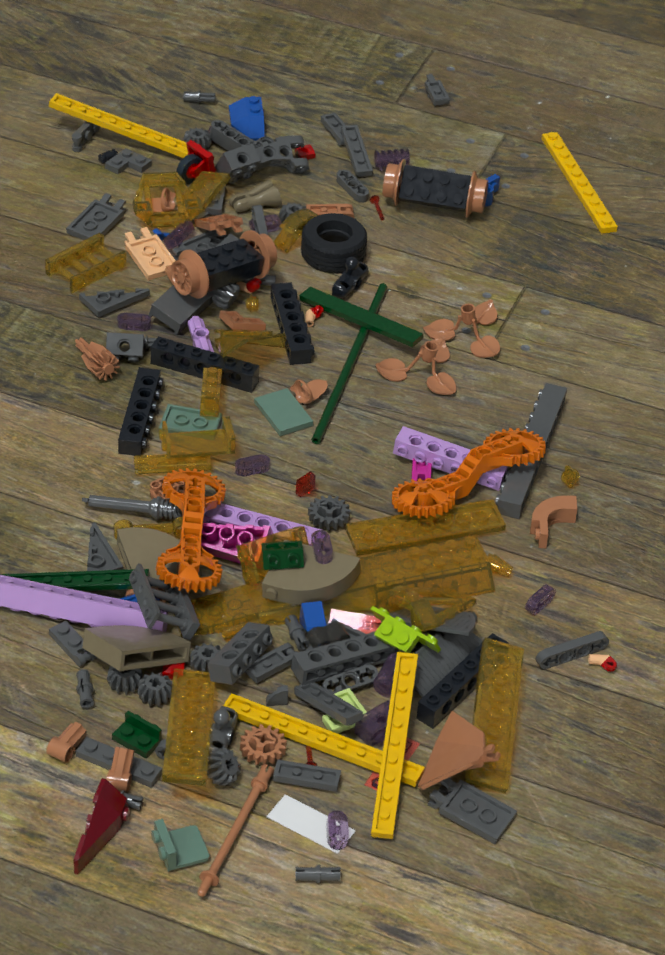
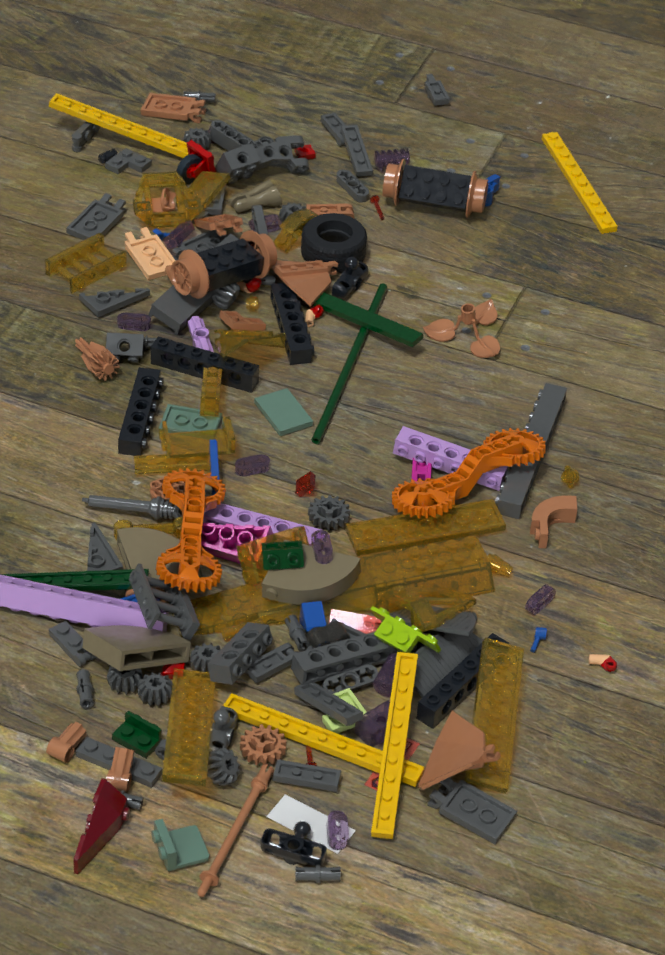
blue wedge [229,96,265,141] -> none
dark grey tile [266,685,288,706] -> none
nougat piece [290,379,328,405] -> none
nougat plant [376,337,456,395] -> none
dark grey beam [535,631,609,669] -> none
none -> nougat tile [141,93,206,123]
none -> blue tile [209,439,219,496]
none -> black piece [260,821,327,867]
none -> nougat panel [271,260,338,306]
none -> blue hand [530,627,547,653]

